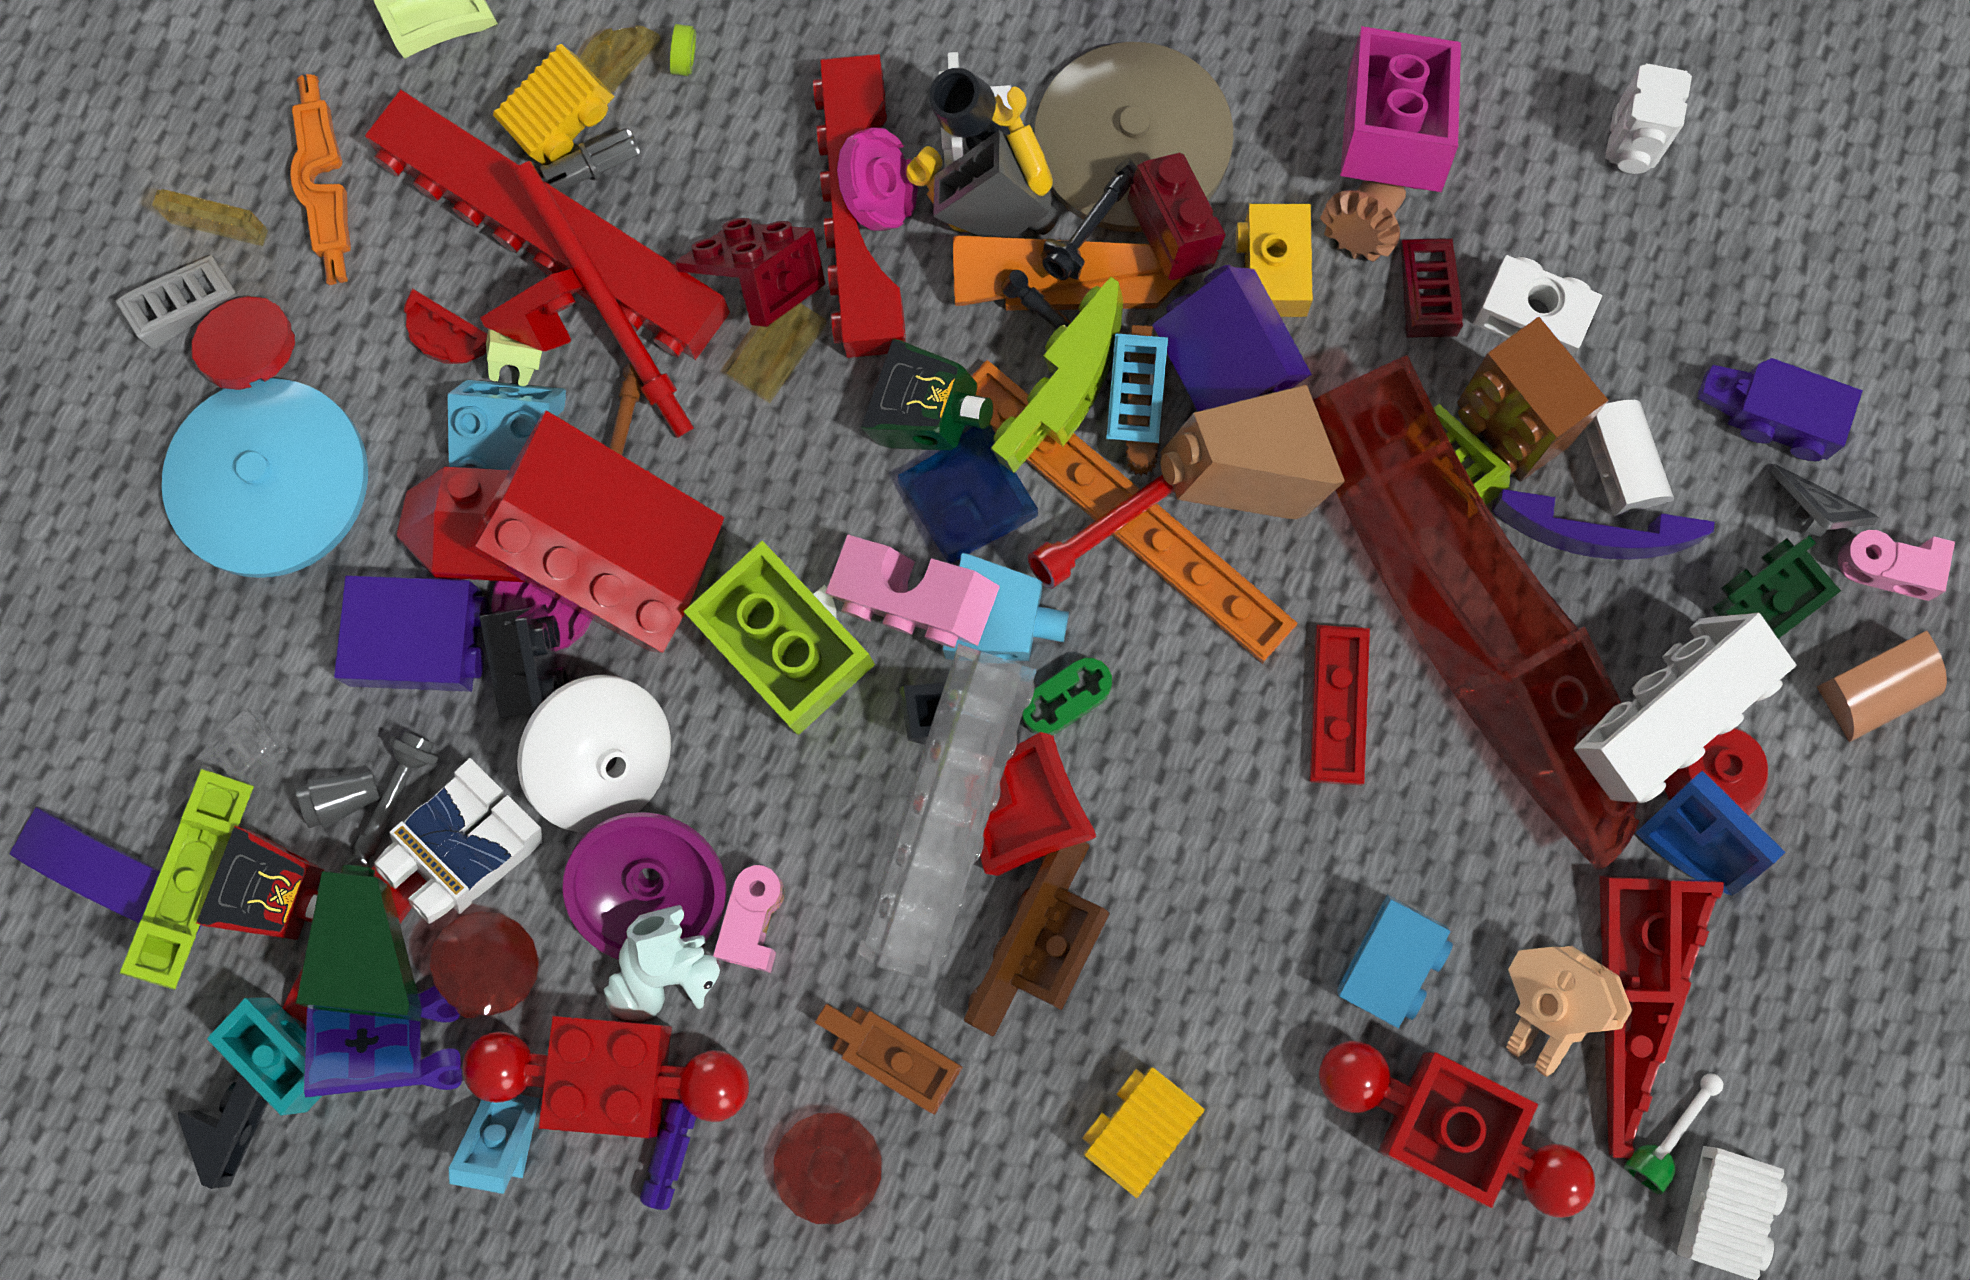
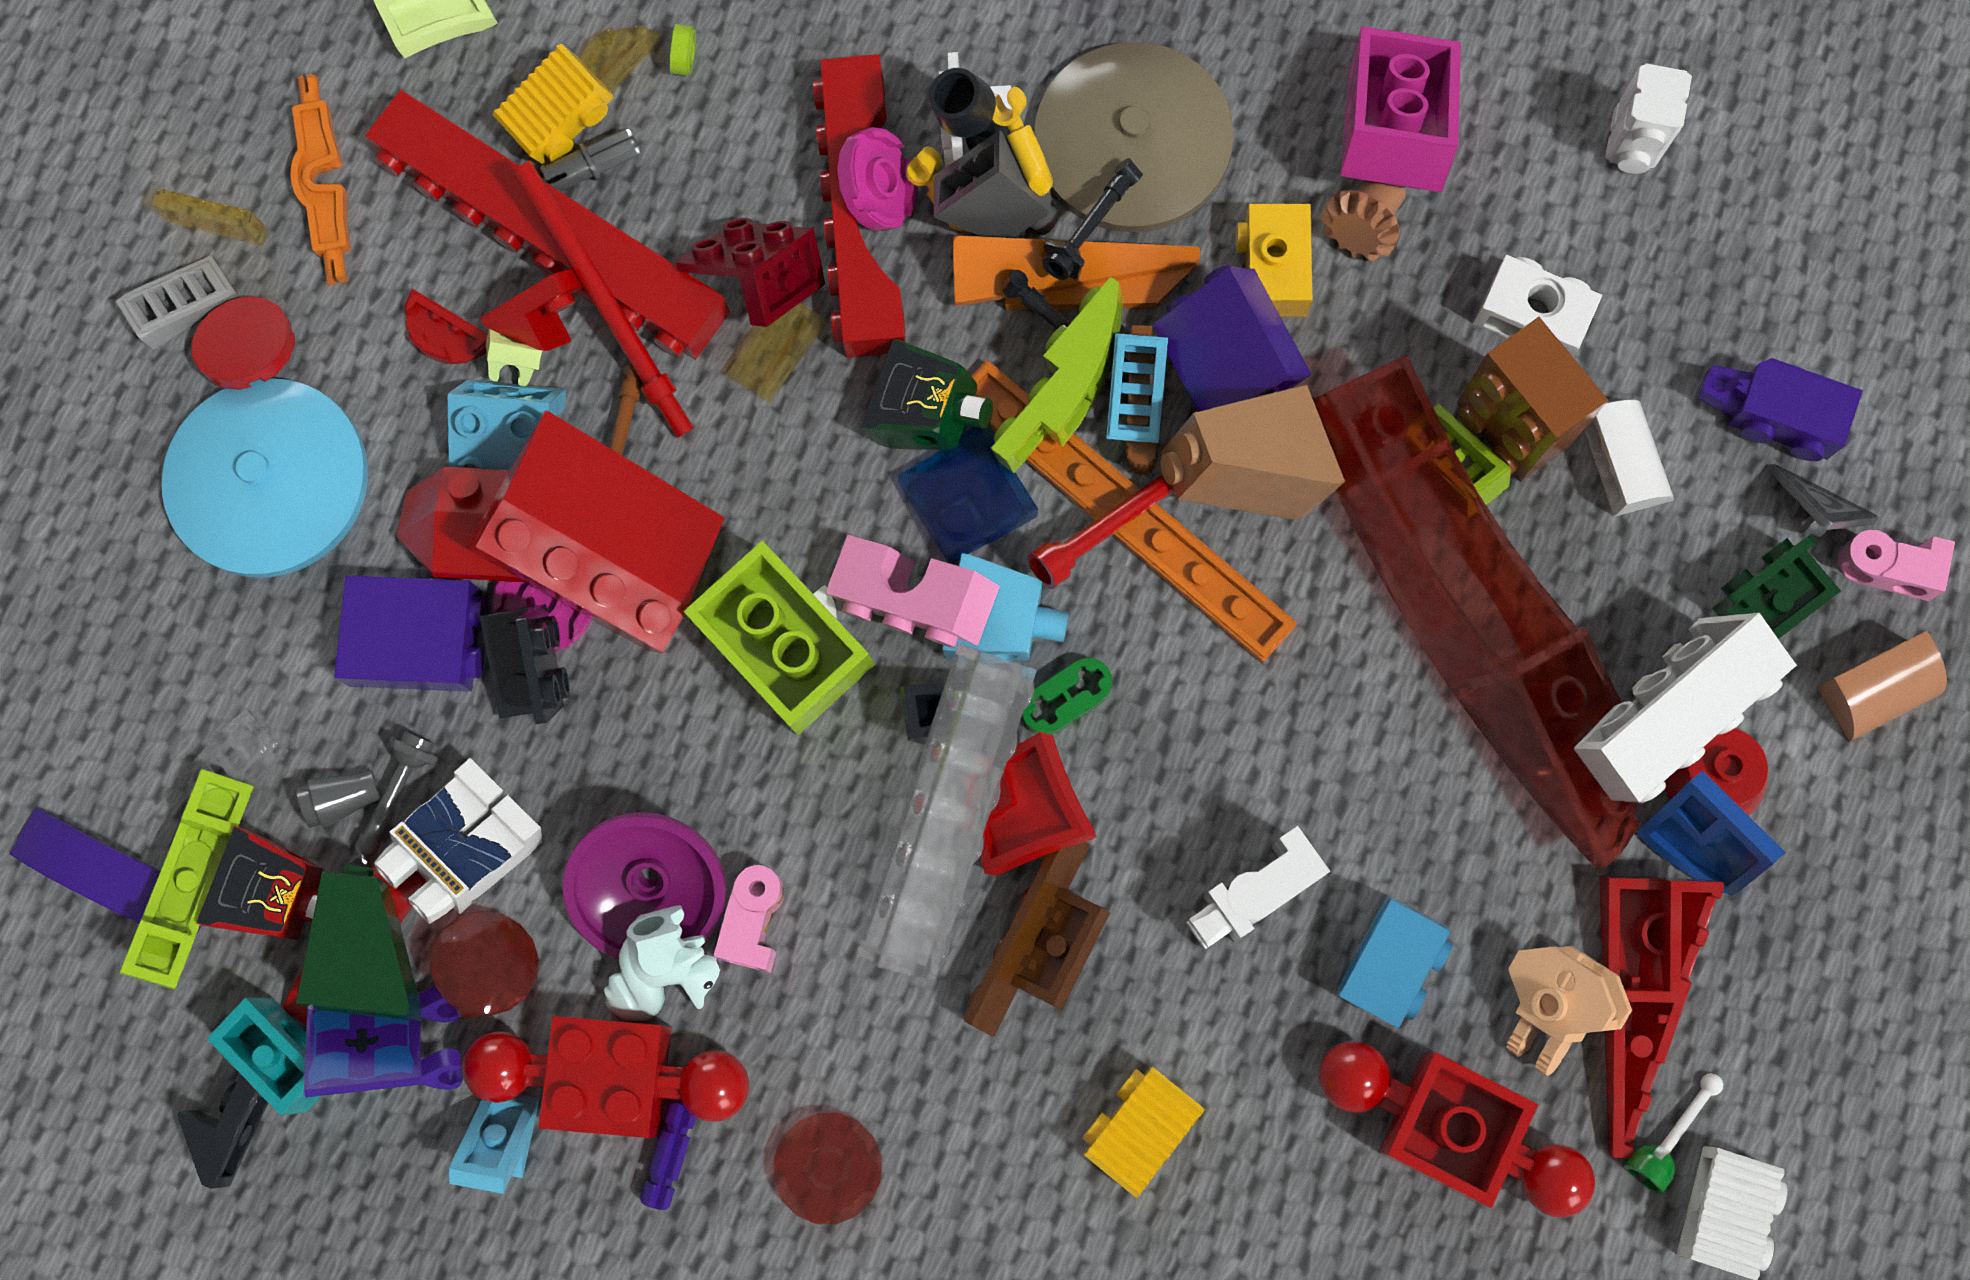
white dish [517,675,671,833] -> none
dark orange hinge [815,1004,963,1115] -> none
dark red brick [1127,152,1226,281] -> none
red tile [1309,625,1370,786] -> none
dark red slope [1401,238,1463,338] -> none
dark purple slope [1492,489,1715,560] -> none
none -> white hips [1186,826,1330,950]

